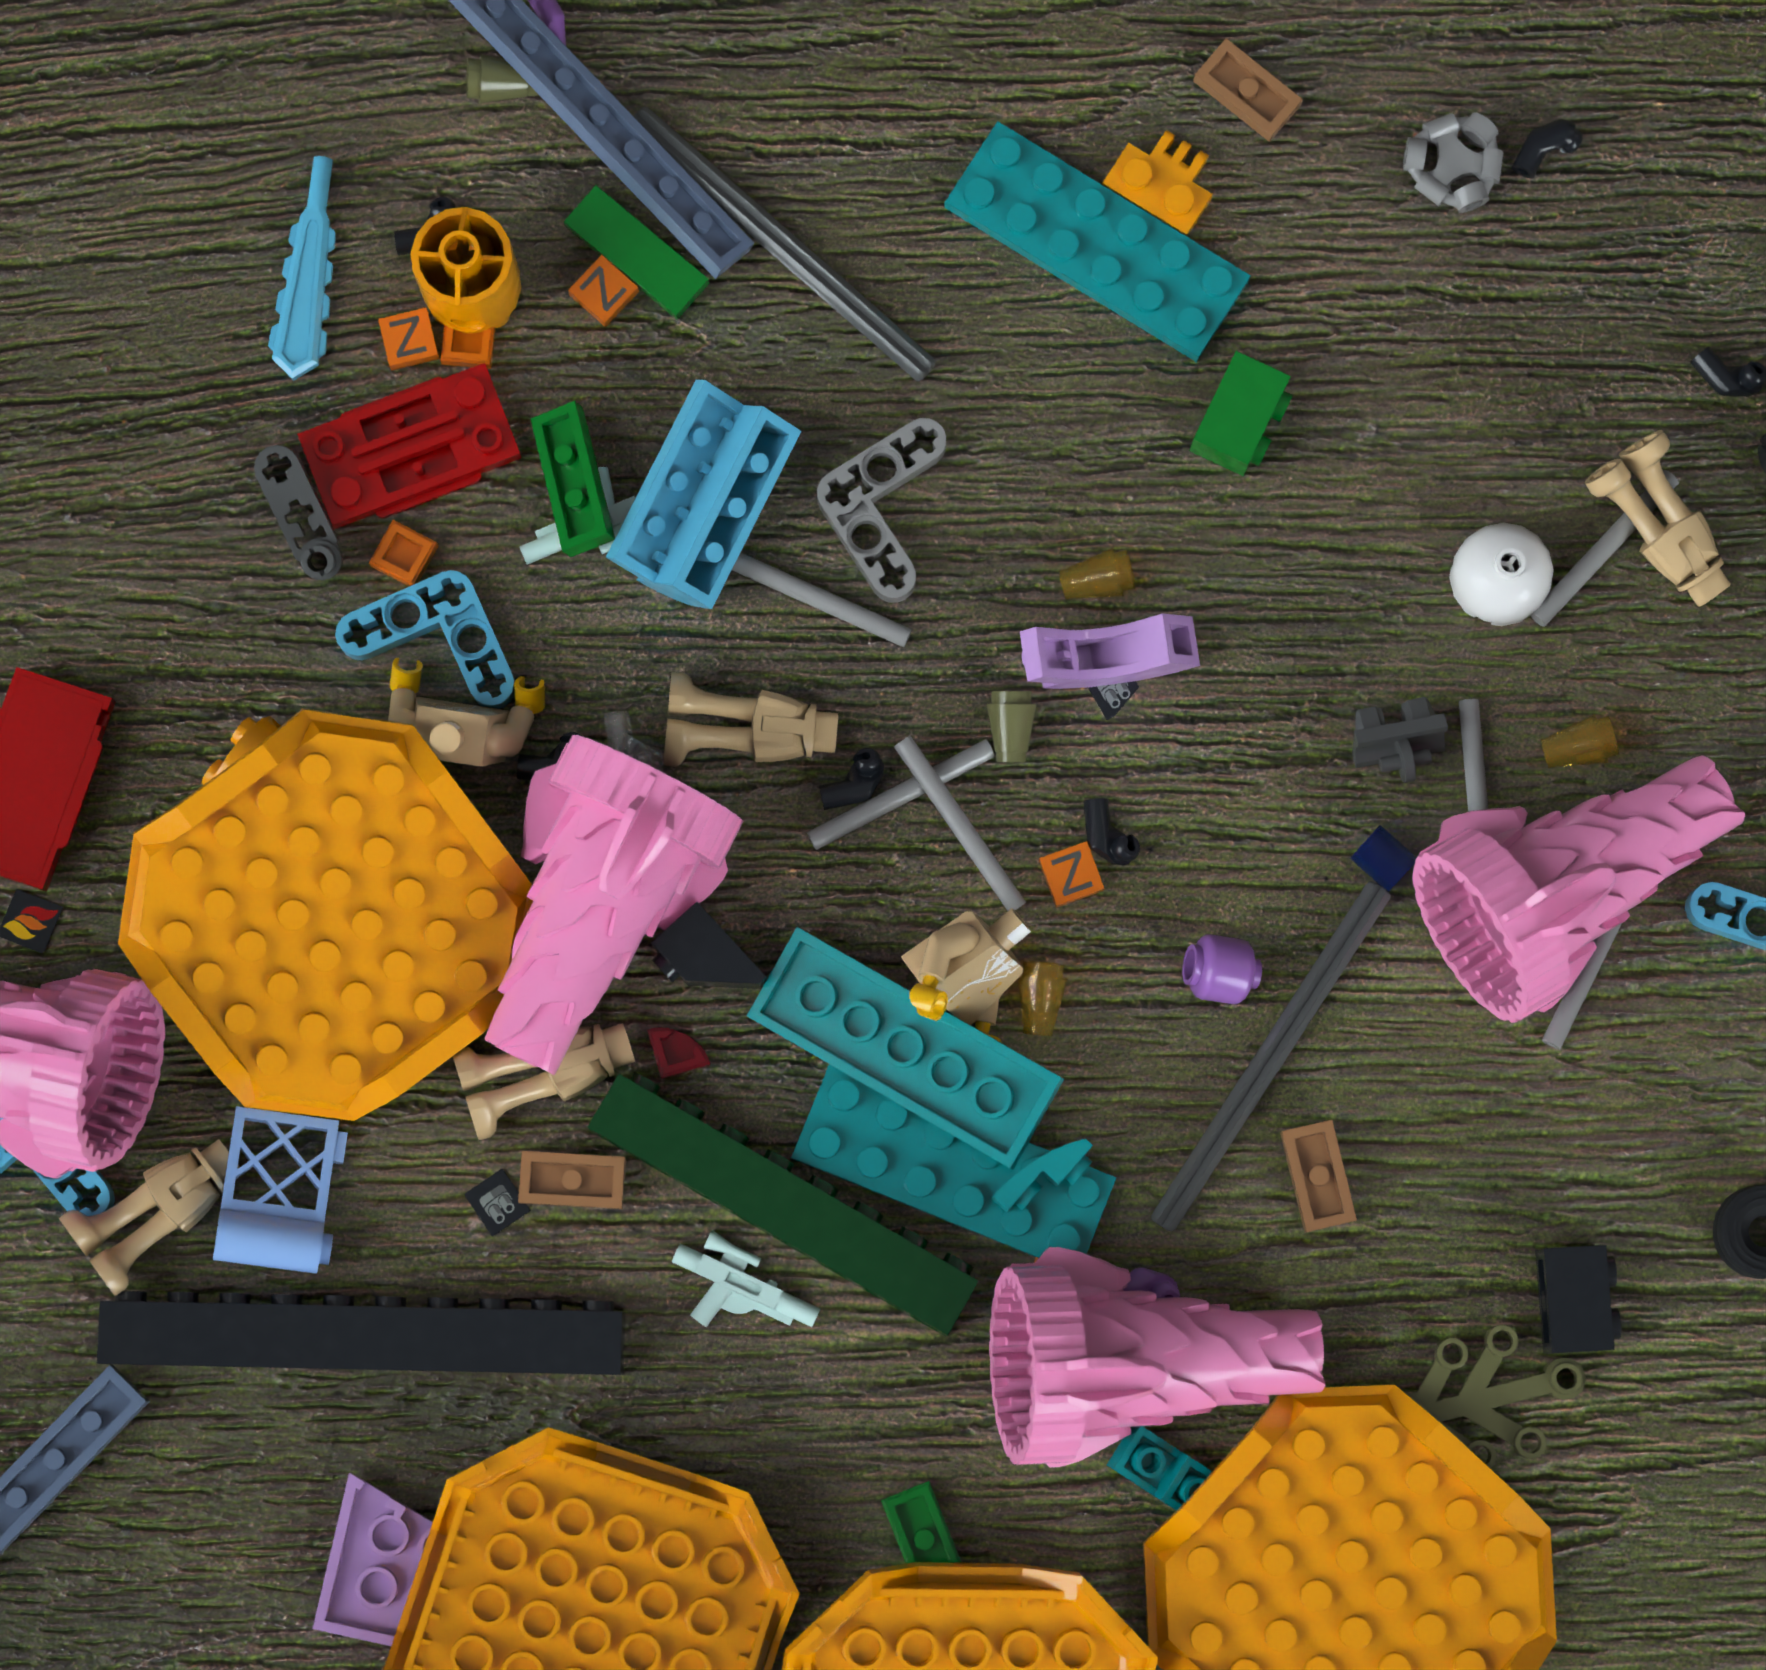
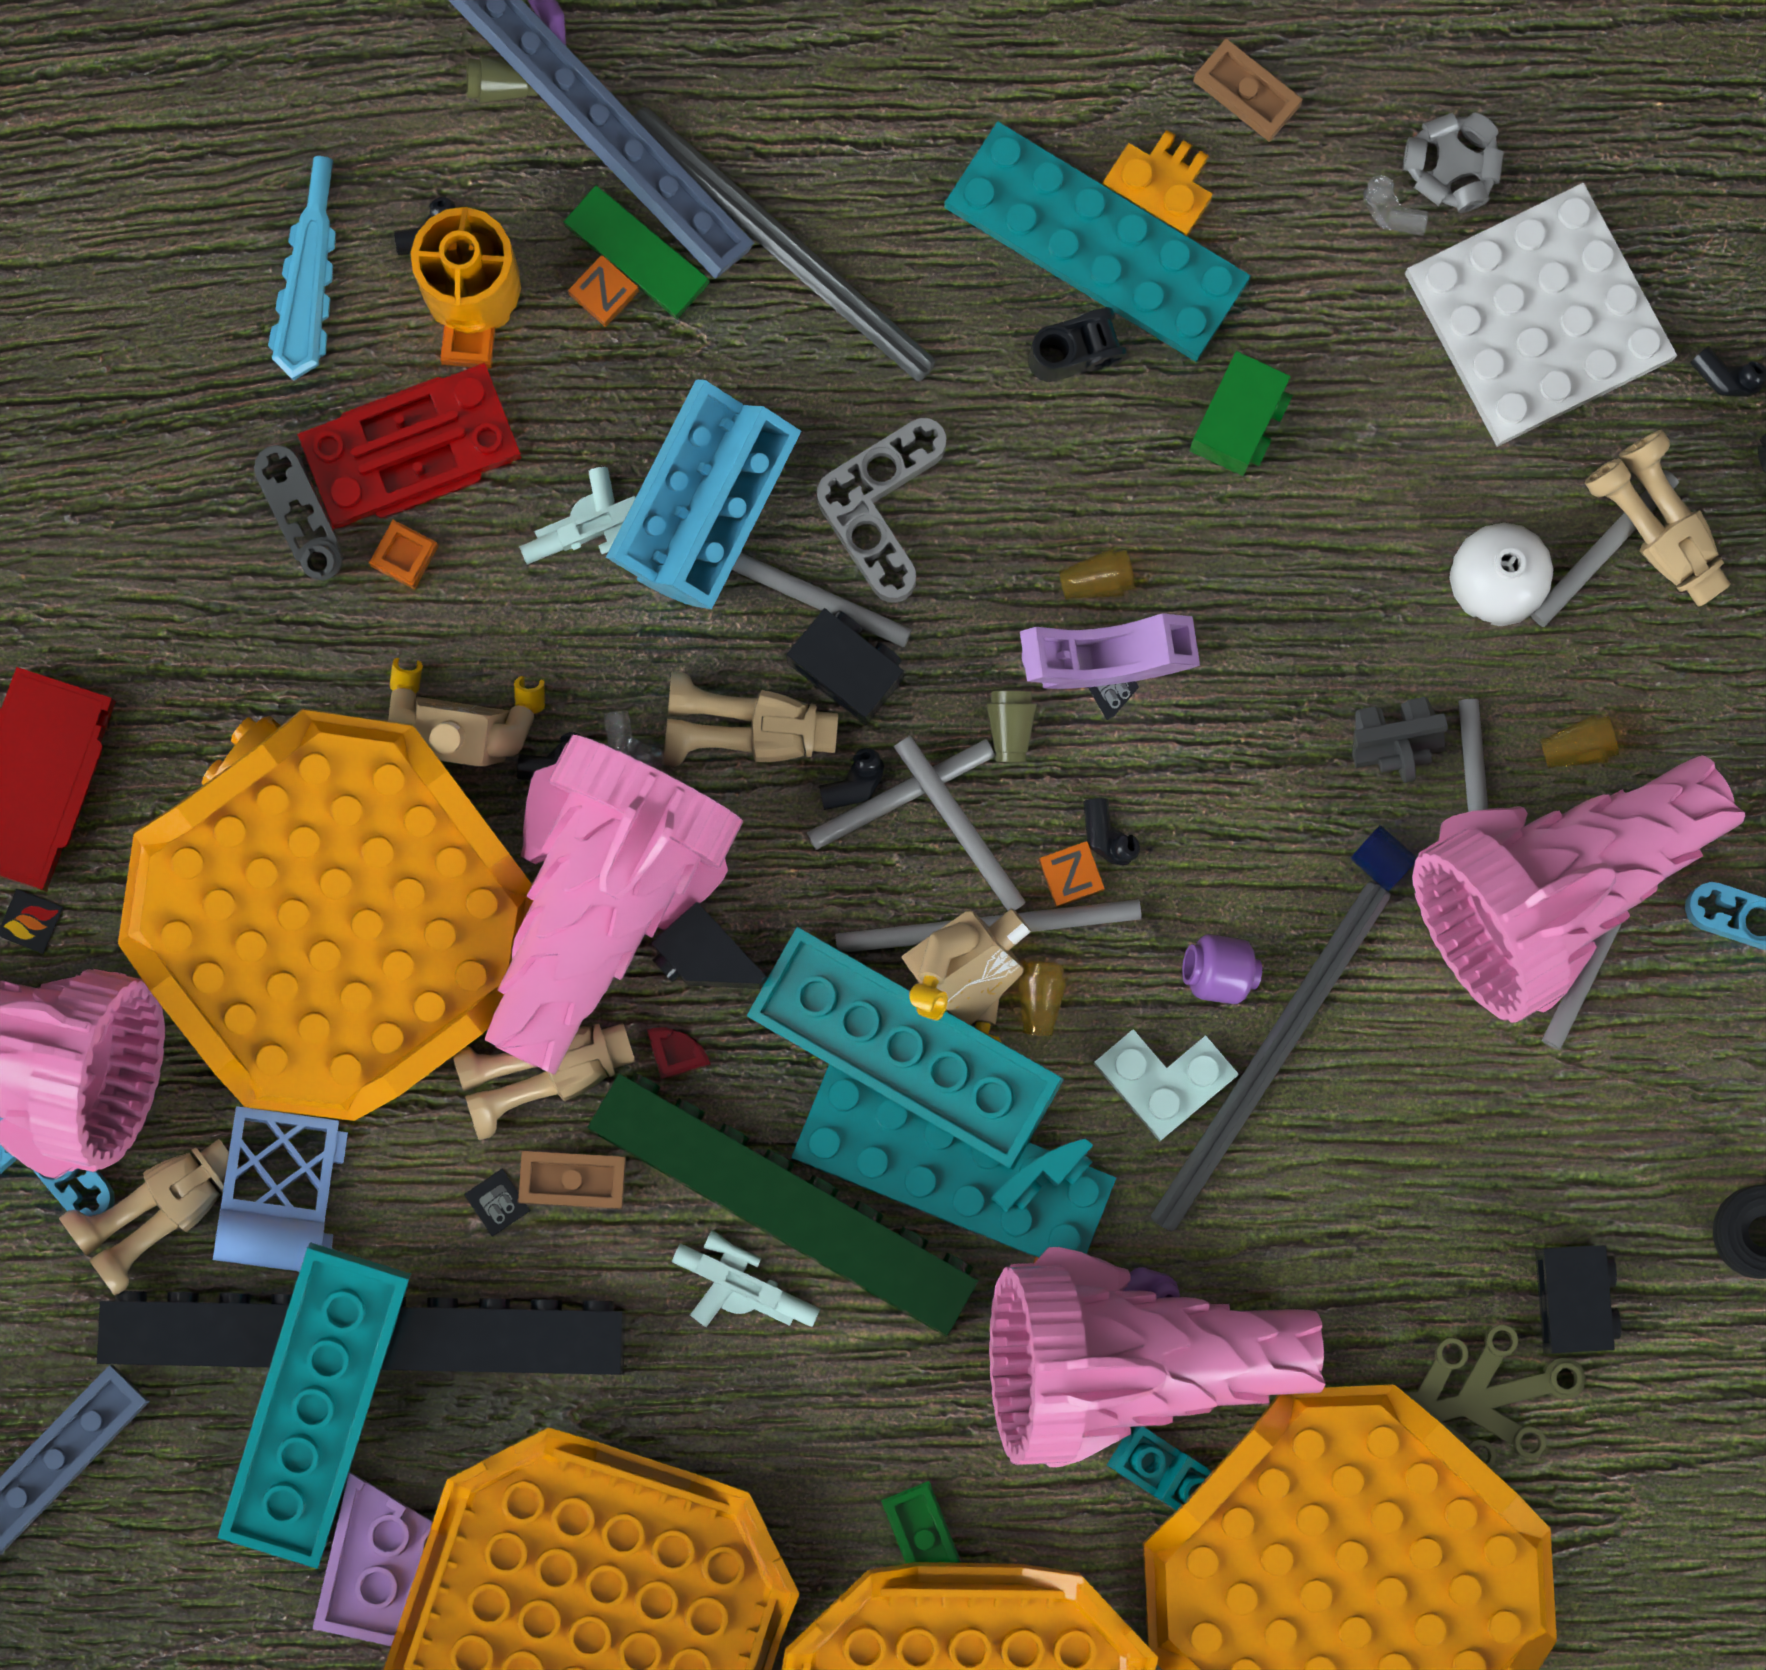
medium azure beam [335,570,515,709] -> none
orange tile [378,307,440,371] -> none
green plate [530,400,615,558] -> none
medium nougat plate [1280,1120,1357,1233] -> none
black arm [1512,119,1583,178] -> none
none -> teal plate [217,1242,411,1569]
none -> black brick [786,608,904,726]
none -> light grey piece [835,899,1141,953]
none -> black piece [1028,307,1129,382]
none -> light aqua plate [1093,1029,1239,1142]
none -> clear arm [1363,175,1428,236]
none -> white plate [1405,183,1677,447]

